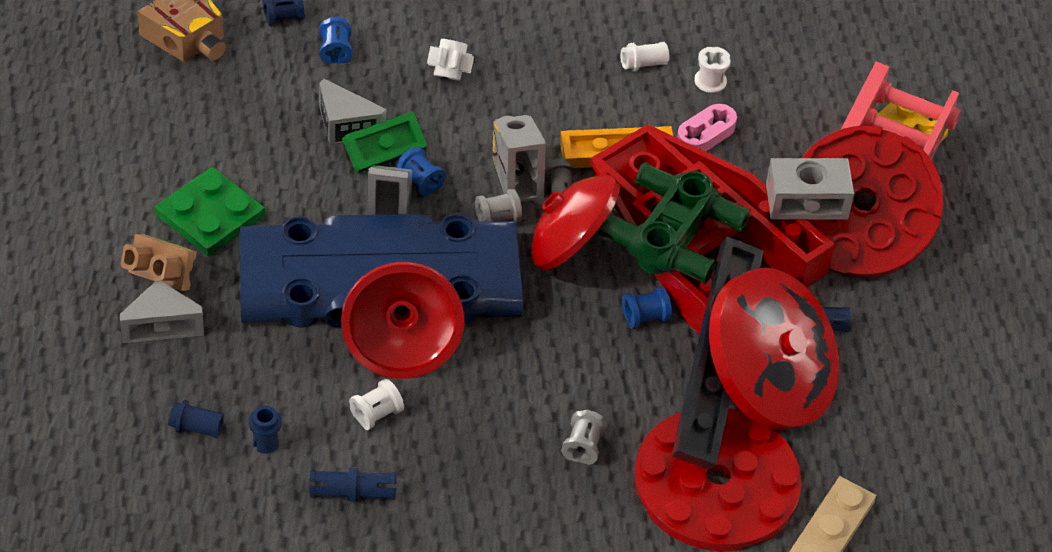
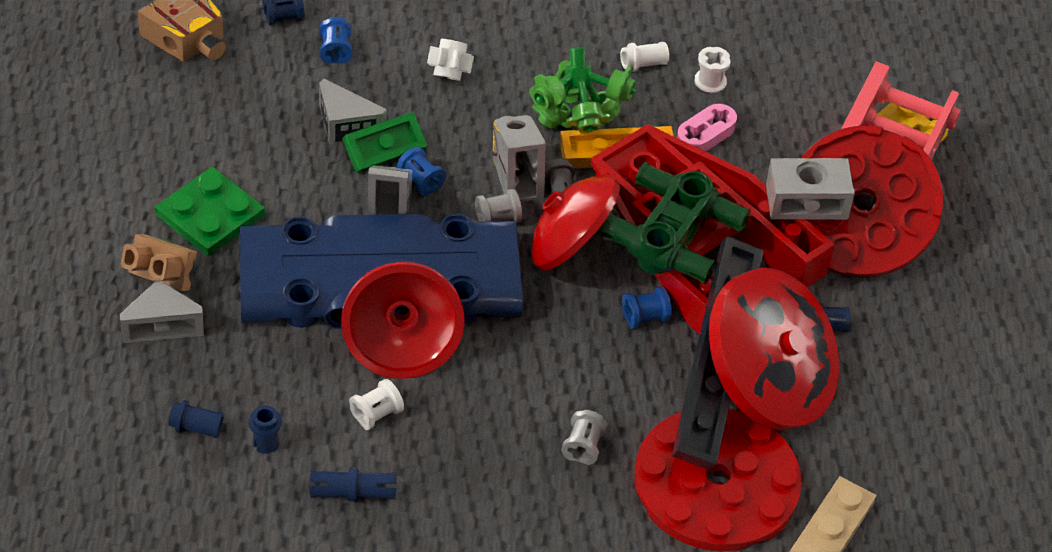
none -> bright green plant [529,47,636,133]

